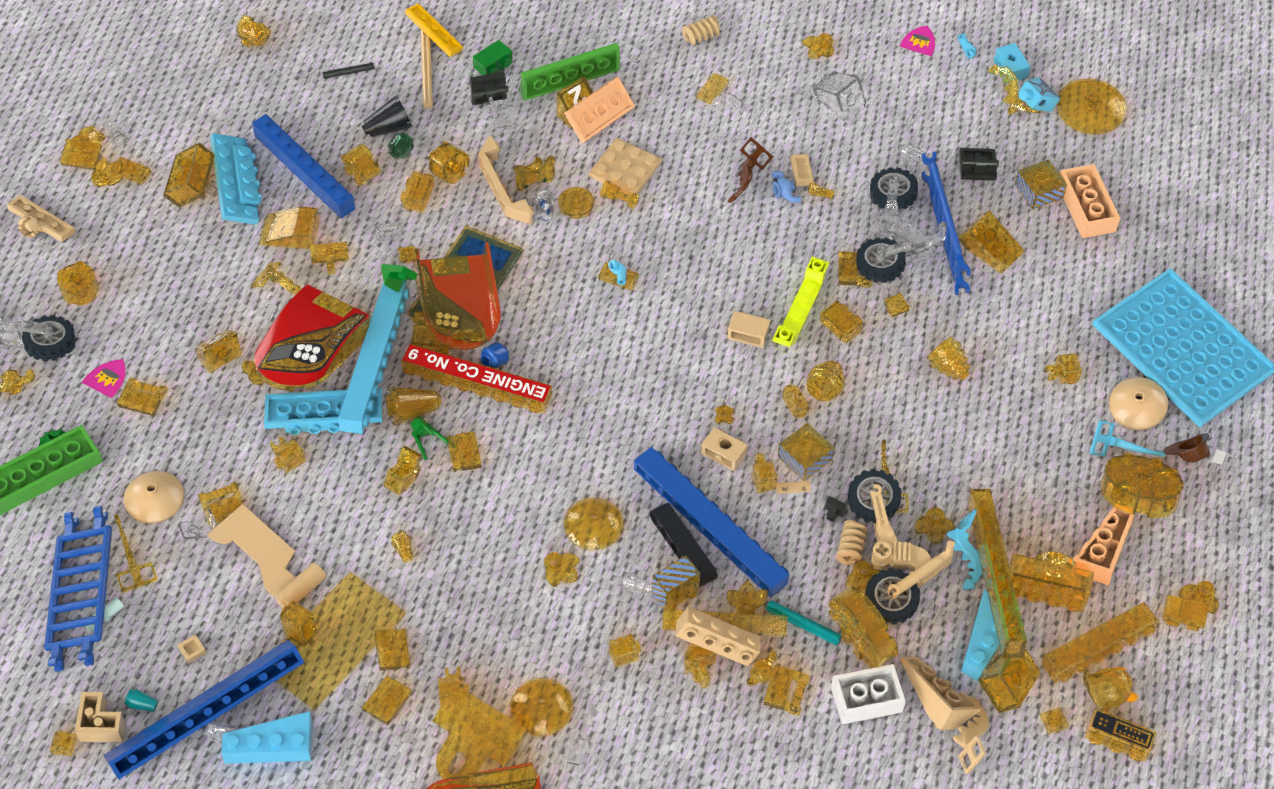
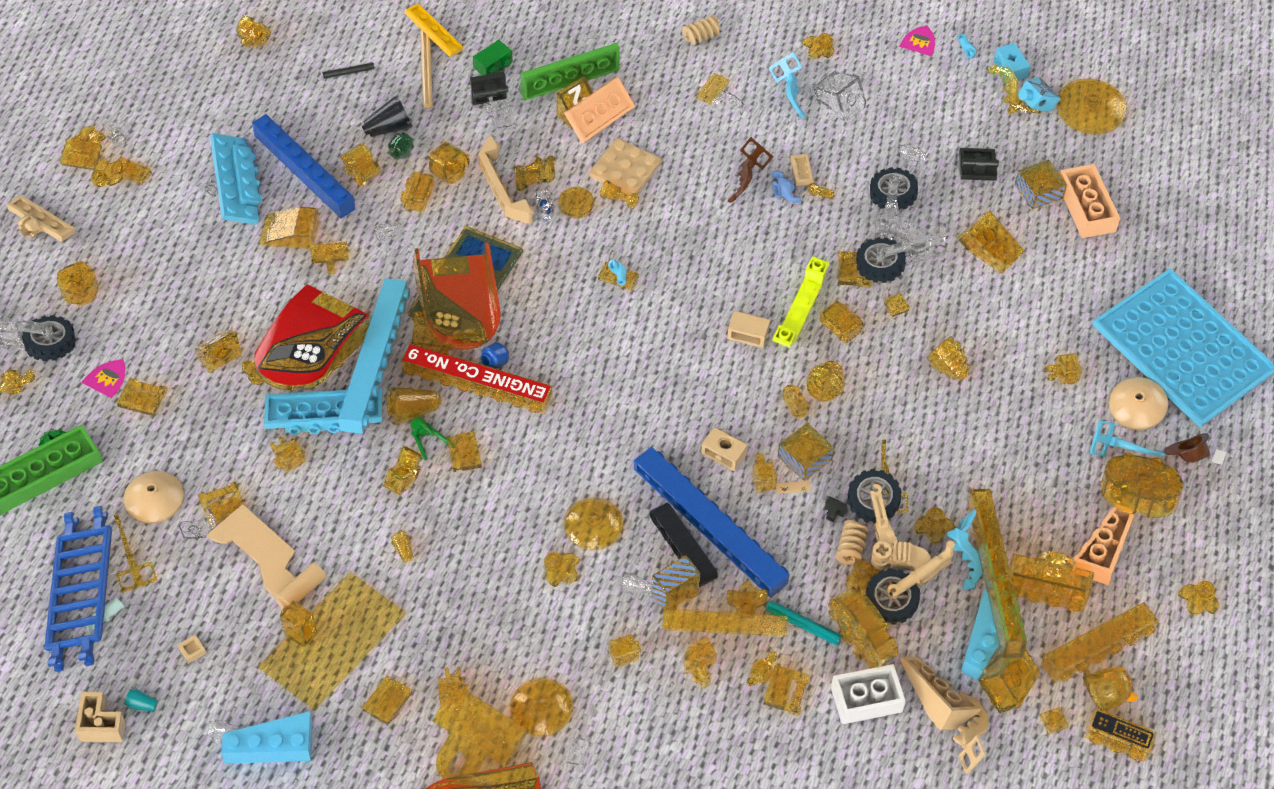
clear yellow tile [49,730,77,756] -> none
blue brick [103,640,304,780] -> none
clear yellow brick [163,142,215,208] -> none
clear yellow piece [250,262,301,295] -> none
clear yellow plate [374,628,411,671] -> none
green slope [381,264,418,292] -> none
clear yellow plate [397,245,417,263] -> none
tan brick [675,606,761,666] -> none
clear yellow plate [714,405,734,424] -> none
blue bar [921,151,971,295] -> none
clear yellow brick [1162,595,1209,632] -> none
none -> medium azure piece [768,52,806,118]

